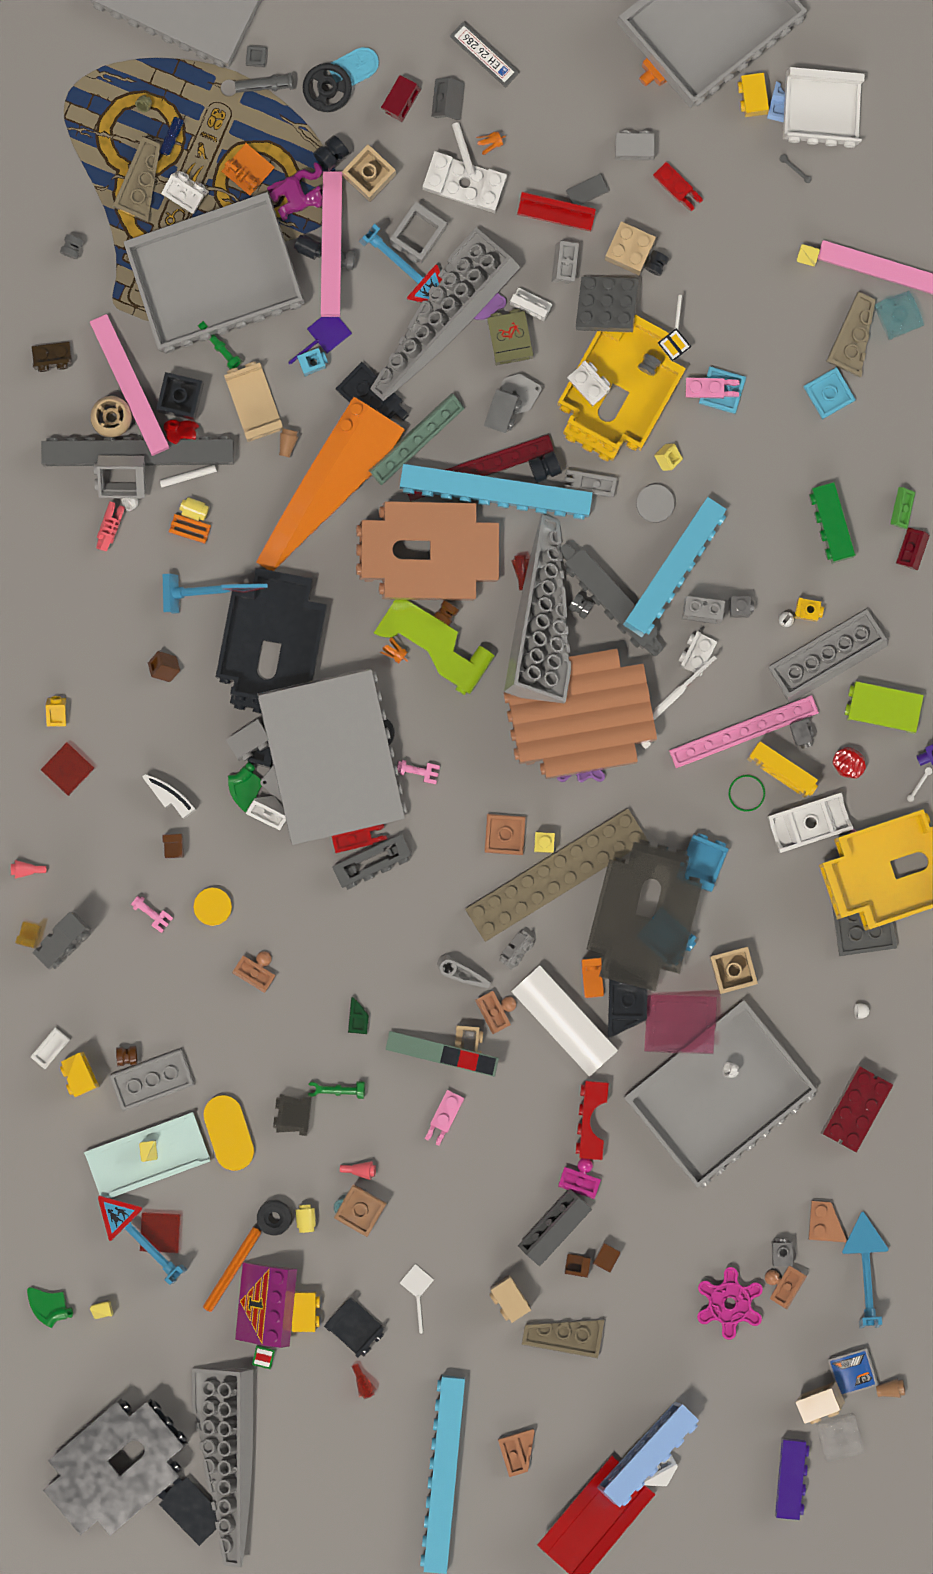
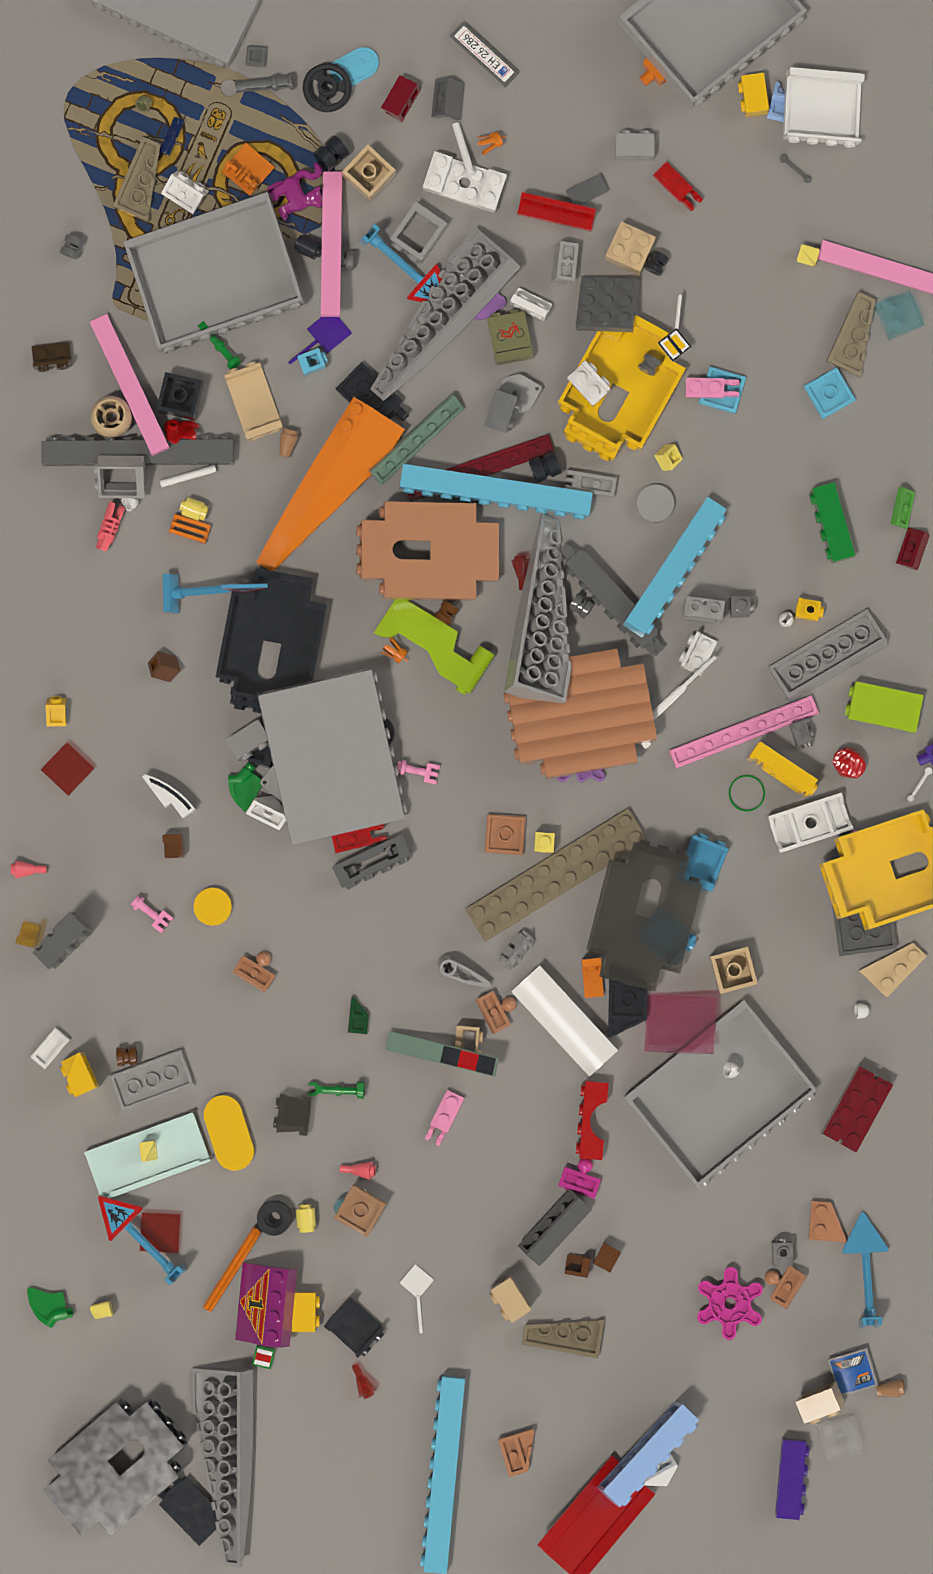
none -> tan wing [859,943,927,998]

